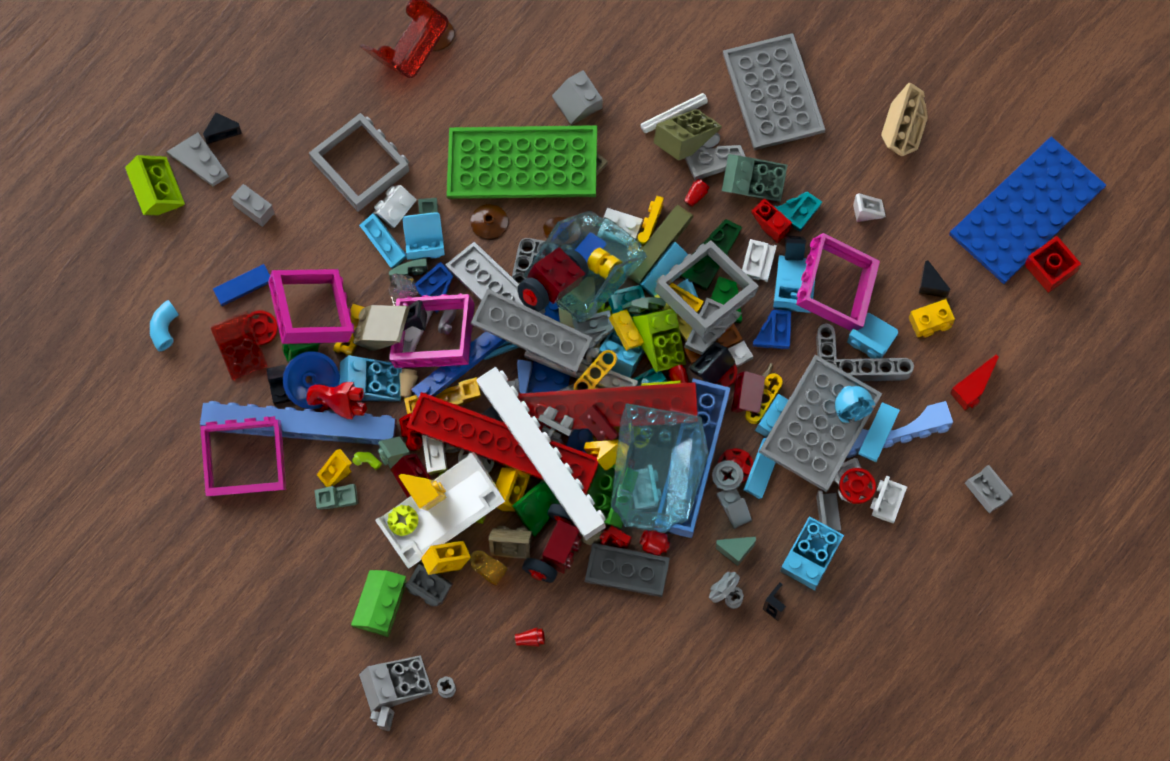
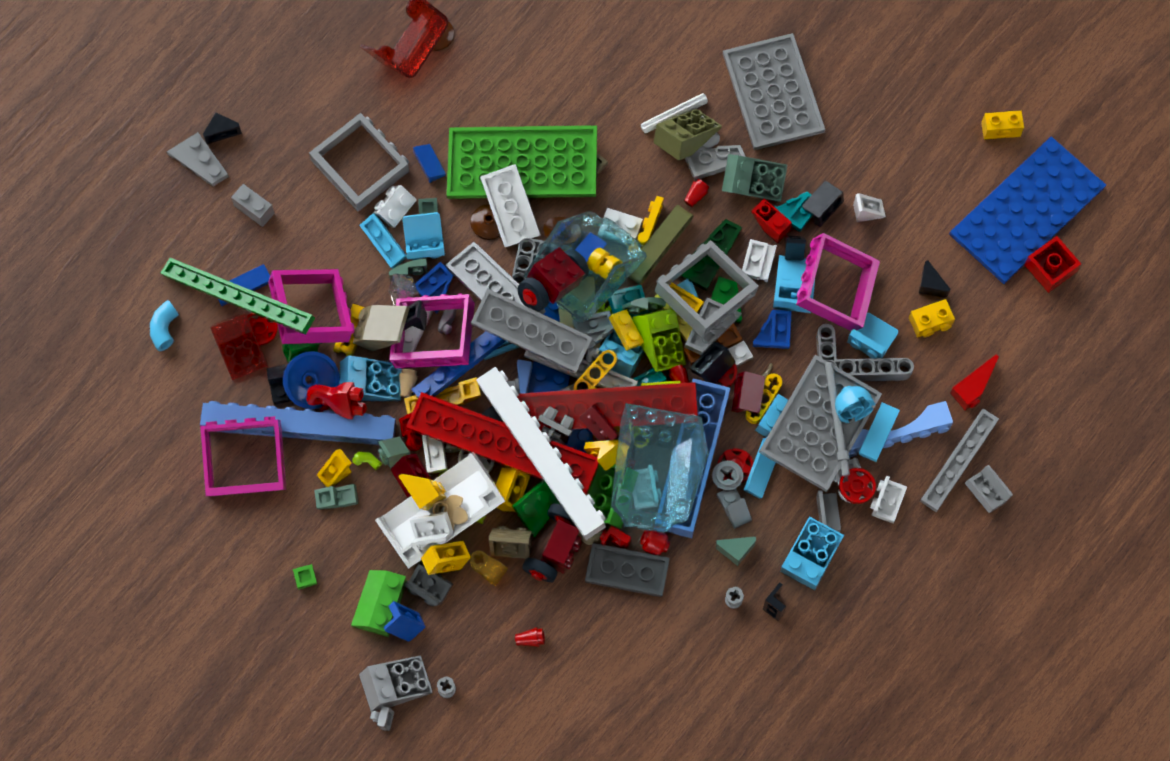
lime slope [125,155,185,215] -> none
neon yellow gear [387,505,418,536] -> none
light grey slope [552,70,603,125] -> none
medium azure tile [640,242,688,297] -> none
light grey wheel [709,572,740,603] -> none
tan wedge [881,83,928,156] -> none
none -> plate [160,258,315,335]
none -> bright green plate [293,564,317,590]
none -> blue panel [384,601,426,642]
none -> white bracket [410,512,454,547]
none -> blue slope [413,144,446,183]
none -> tan plate [432,495,468,531]
none -> white plate [480,164,541,248]
none -> black panel [802,181,844,227]
none -> light grey bar [825,362,850,476]
none -> light grey plate [920,409,999,512]
none -> yellow brick [981,110,1024,139]

